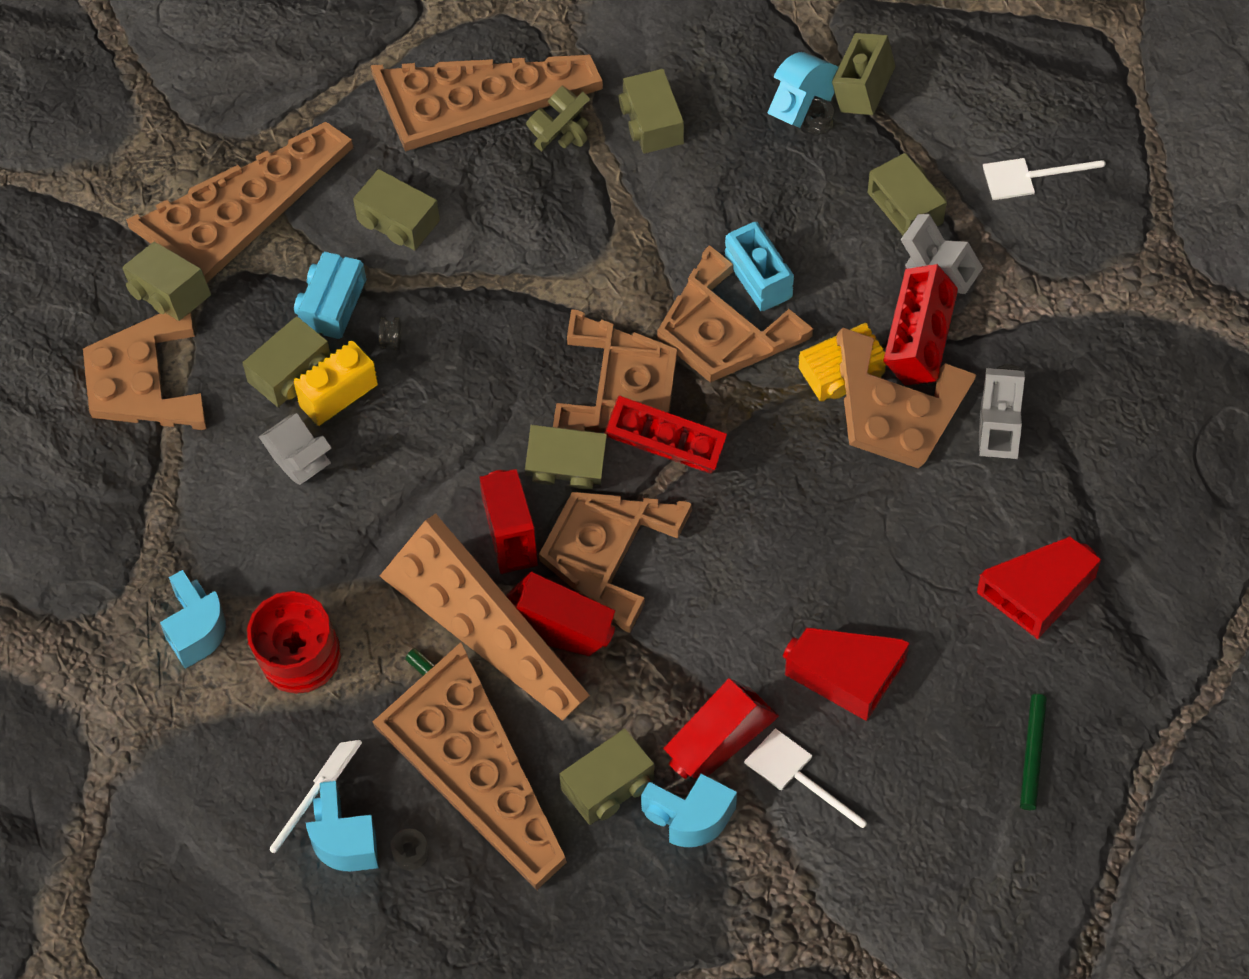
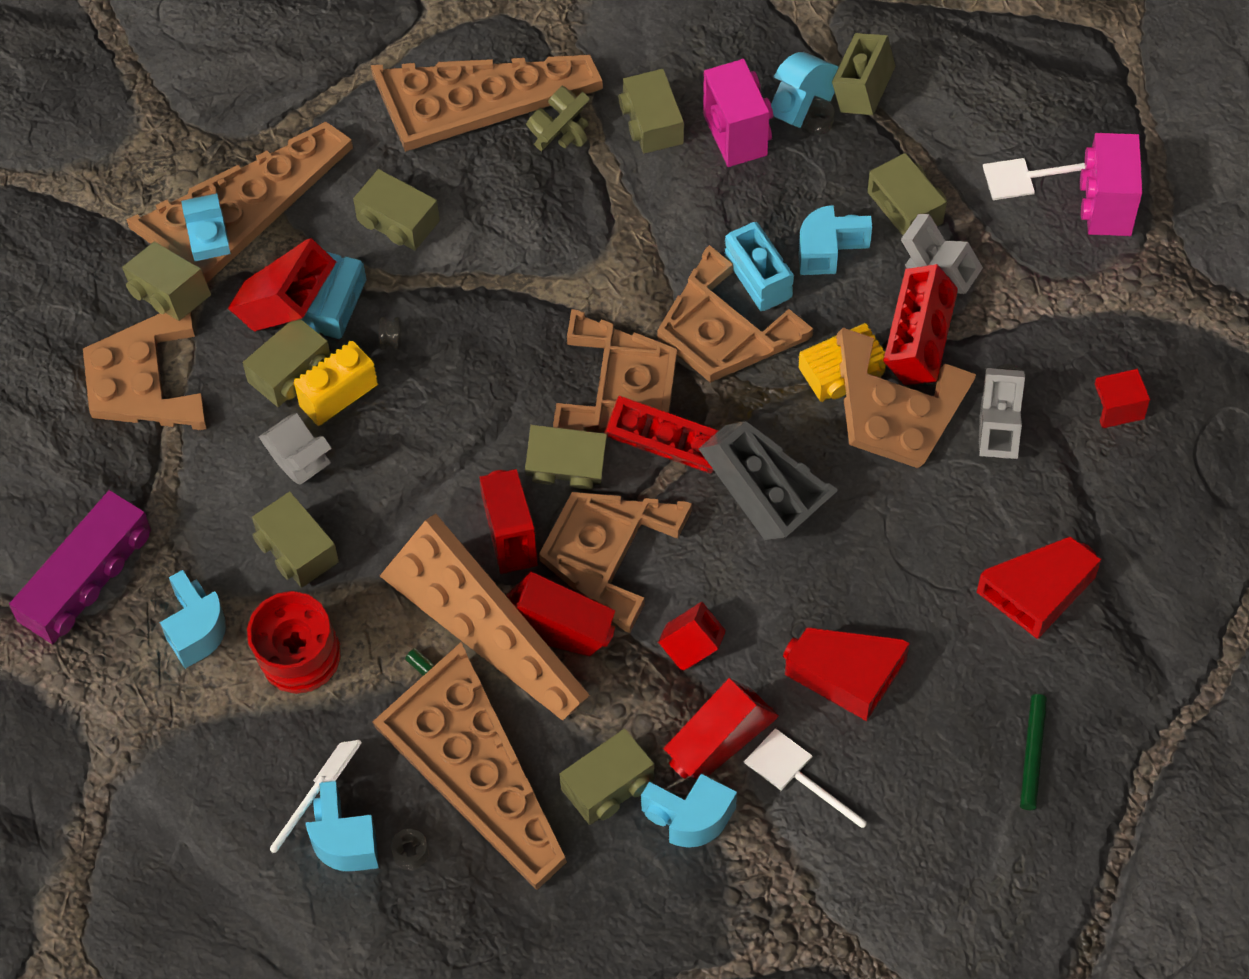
none -> magenta brick [9,490,151,645]
none -> medium azure brick [181,193,231,262]
none -> red slope [228,238,337,331]
none -> olive brick [252,491,339,588]
none -> red panel [658,602,726,670]
none -> dark grey wedge [698,421,838,540]
none -> dark pink brick [703,59,773,167]
none -> medium azure brick [798,205,872,275]
none -> dark pink brick [1080,133,1142,236]
none -> red panel [1095,369,1150,428]

